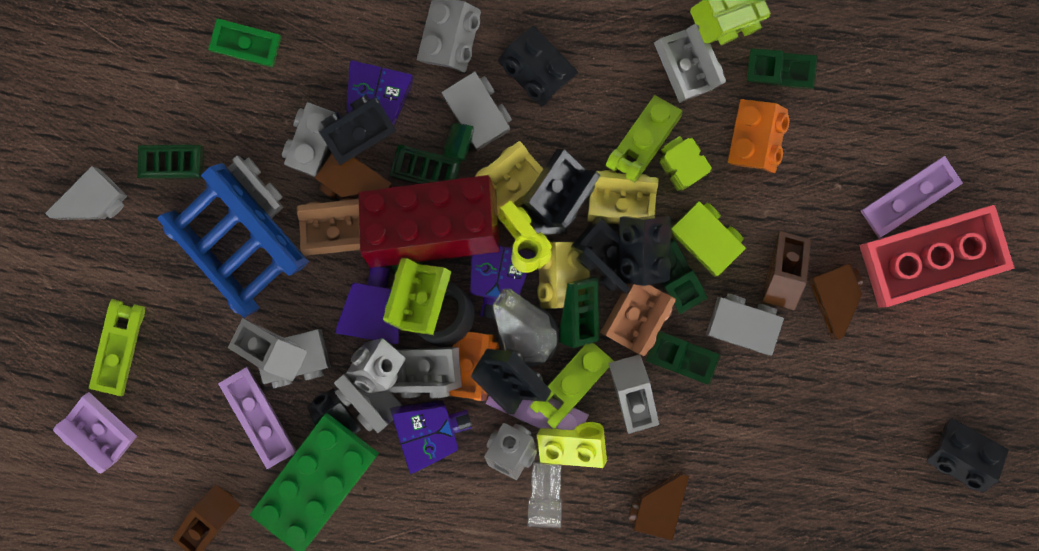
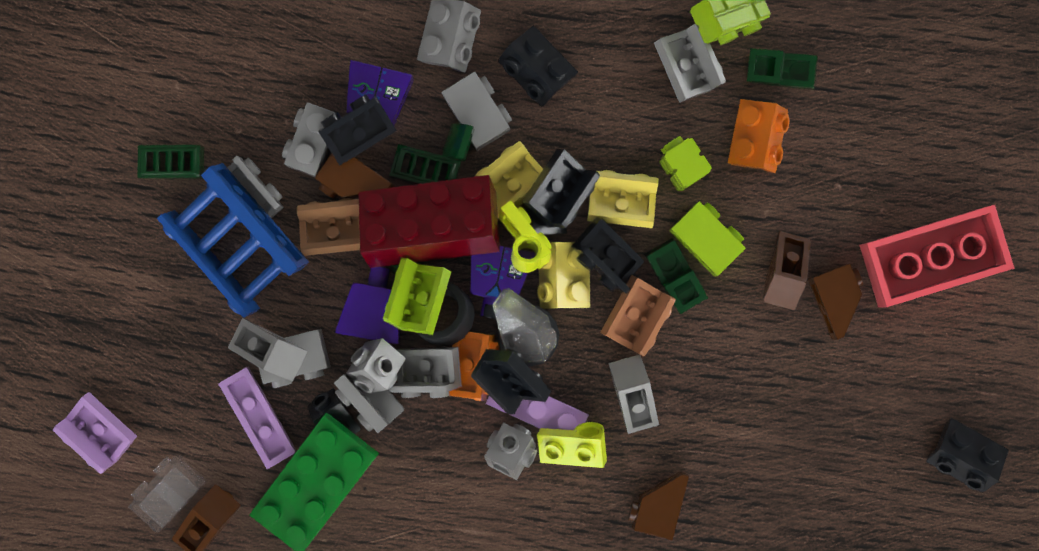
light grey slope [45,166,127,220] -> none
lime plate [89,299,145,396] -> none
green plate [208,18,282,68] -> none
dark purple torso [390,400,472,474] -> none
clear piece [527,462,562,529] -> none
lime plate [530,343,614,429] -> none
dark green slope [559,276,599,348] -> none
lime plate [606,95,683,183] -> none
black bracket [619,214,671,286] -> none
dark green slope [646,331,721,386] -> none
light grey brick [705,293,784,356] -> none
lavender plate [861,156,963,238] -> none
none -> clear brick [128,455,208,534]

